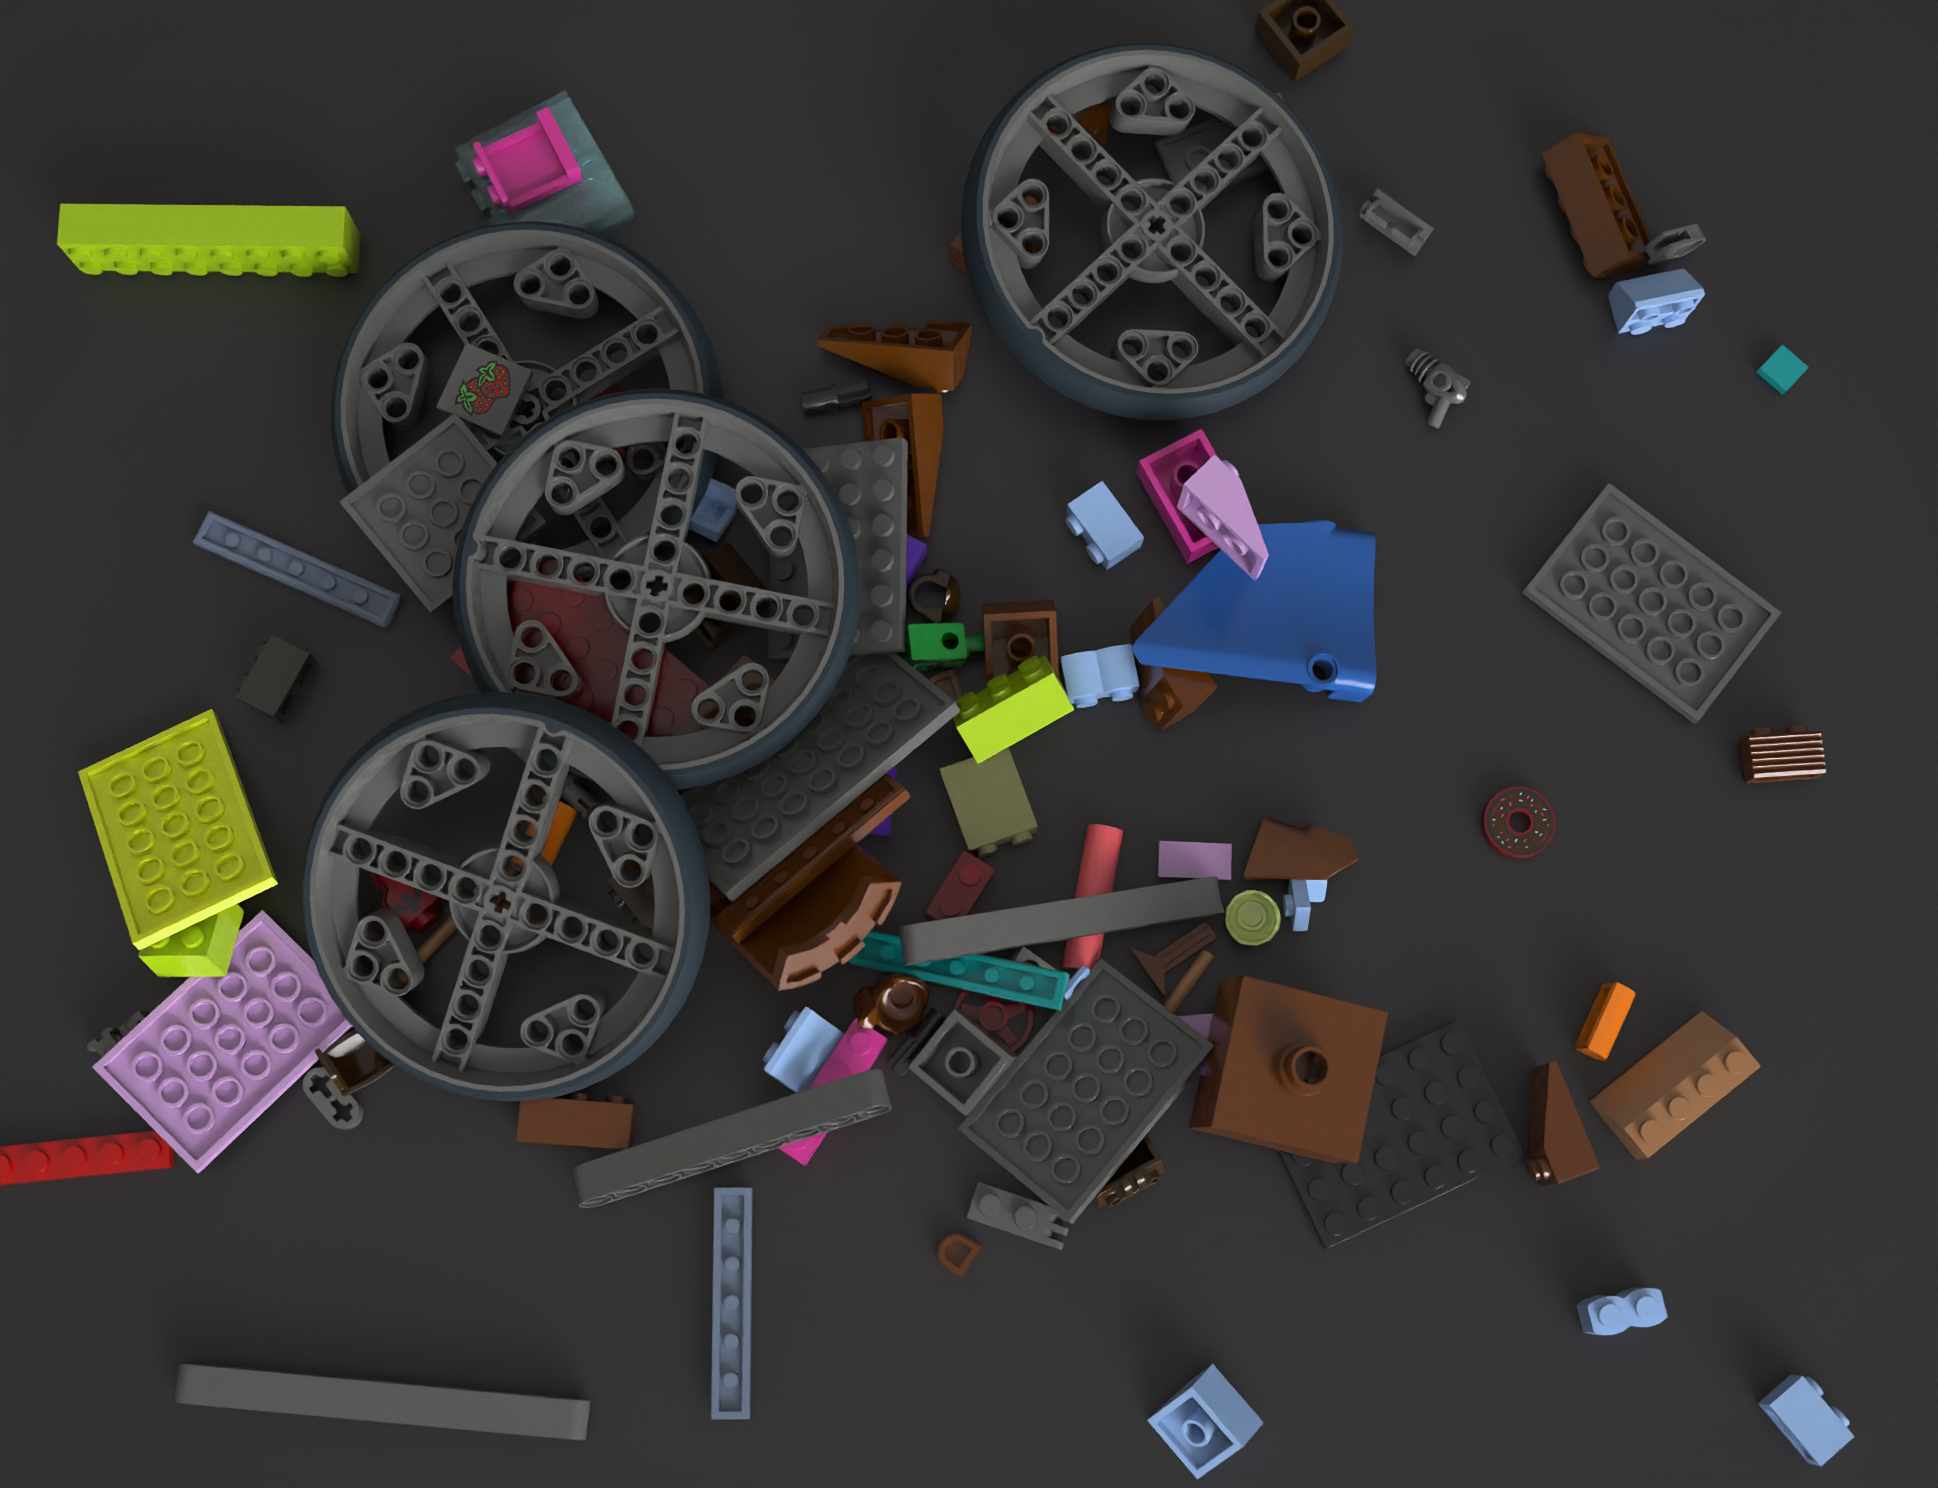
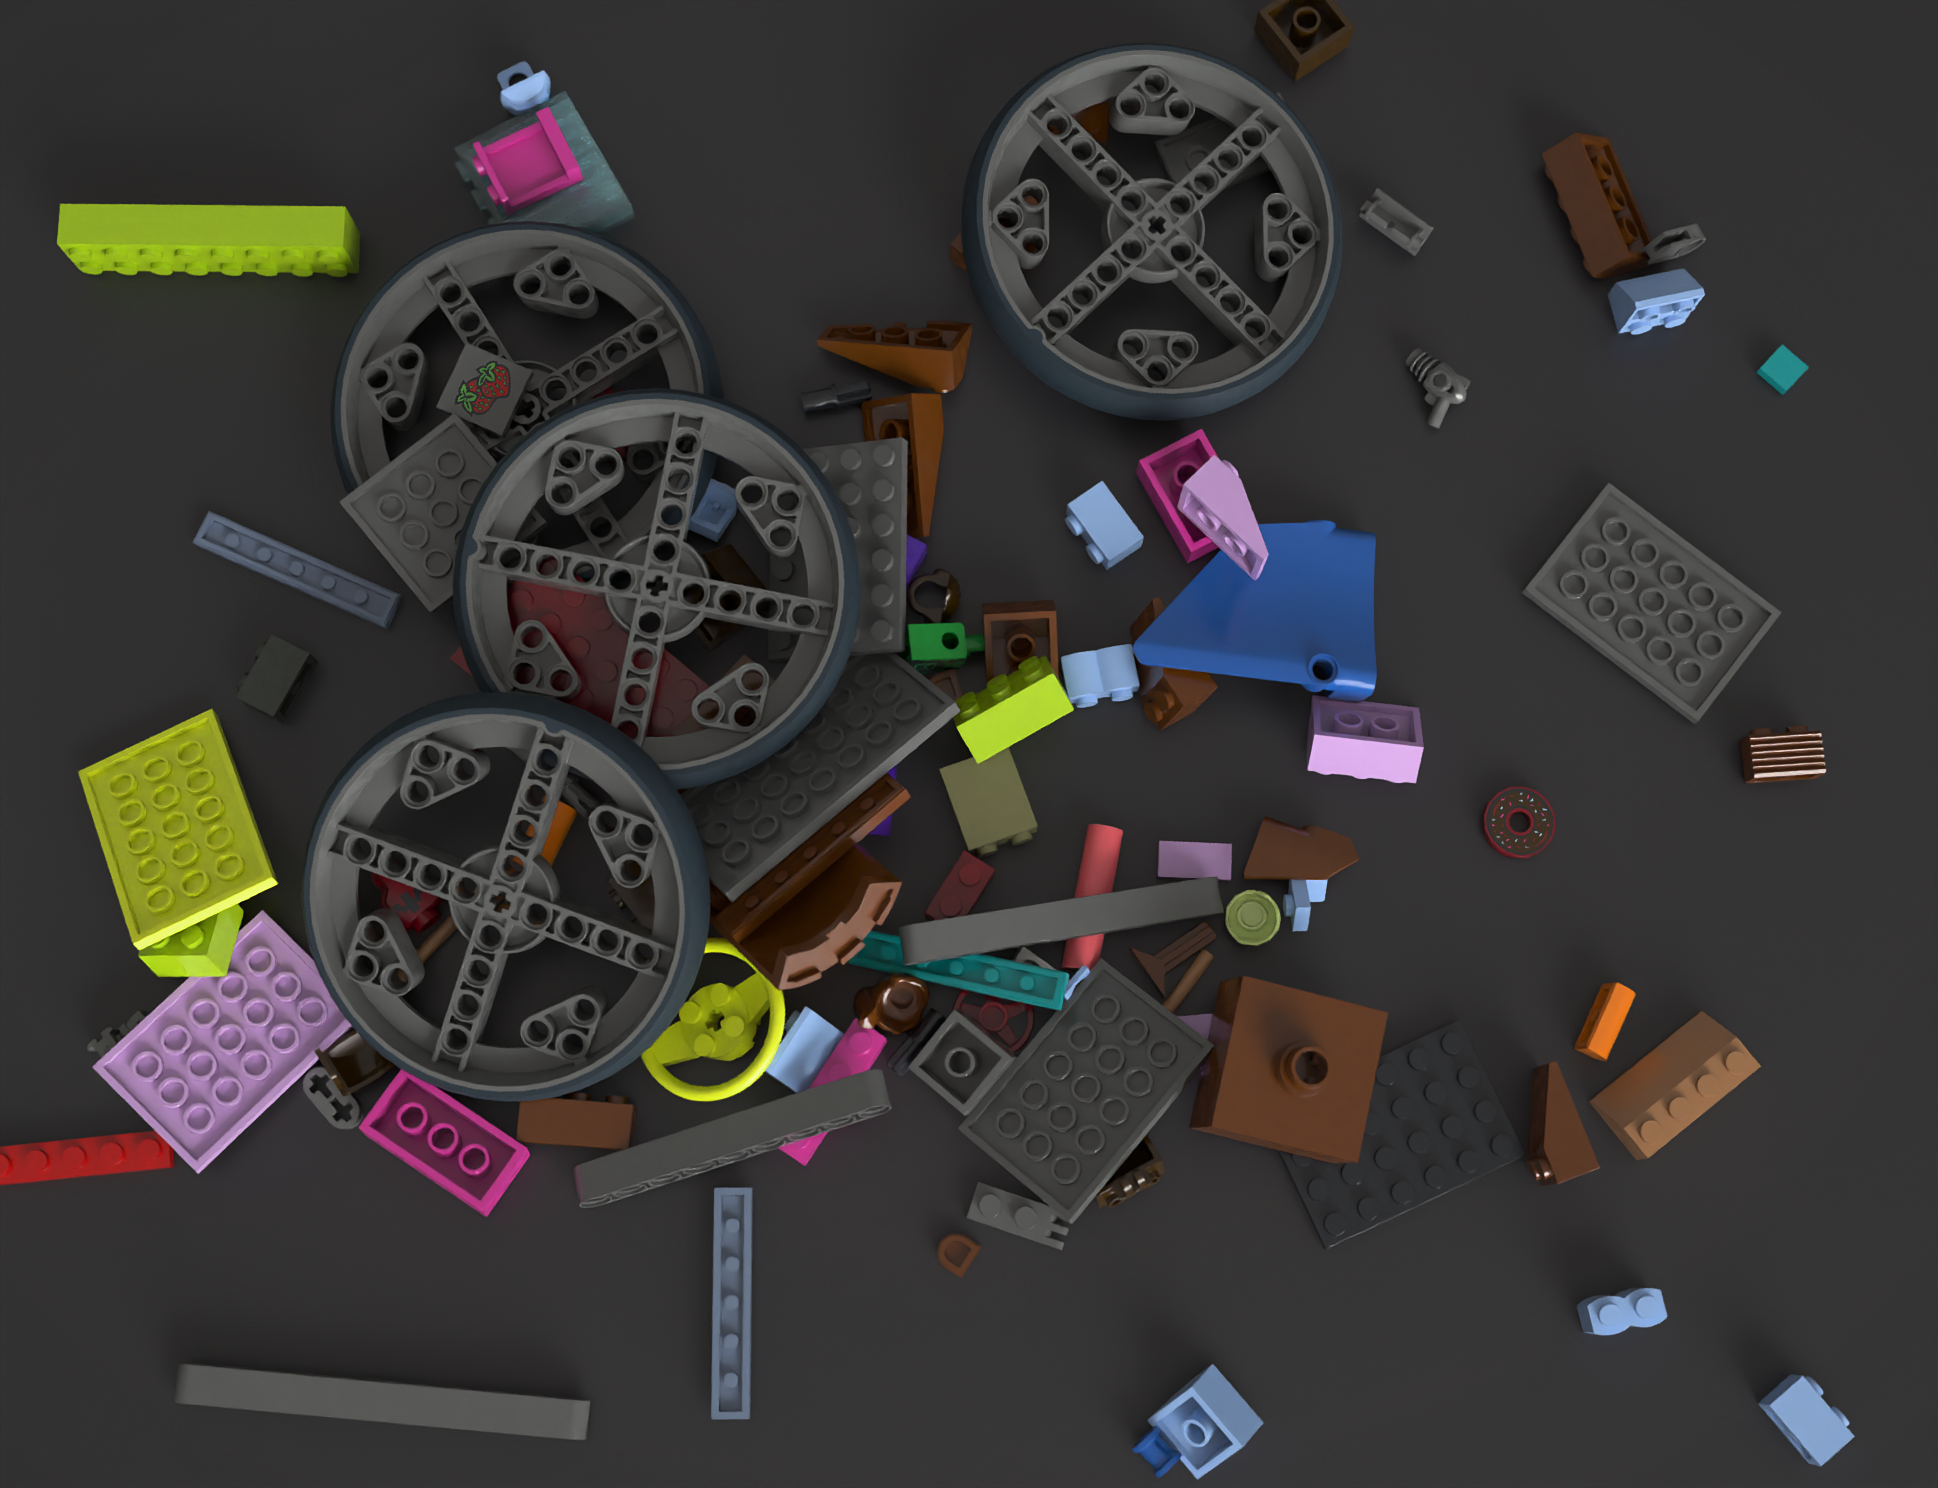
none -> dark pink brick [358,1069,530,1217]
none -> light blue piece [497,61,551,116]
none -> neon yellow piece [641,938,785,1101]
none -> blue bush [1131,1426,1182,1478]
none -> lavender slope [1306,695,1424,783]

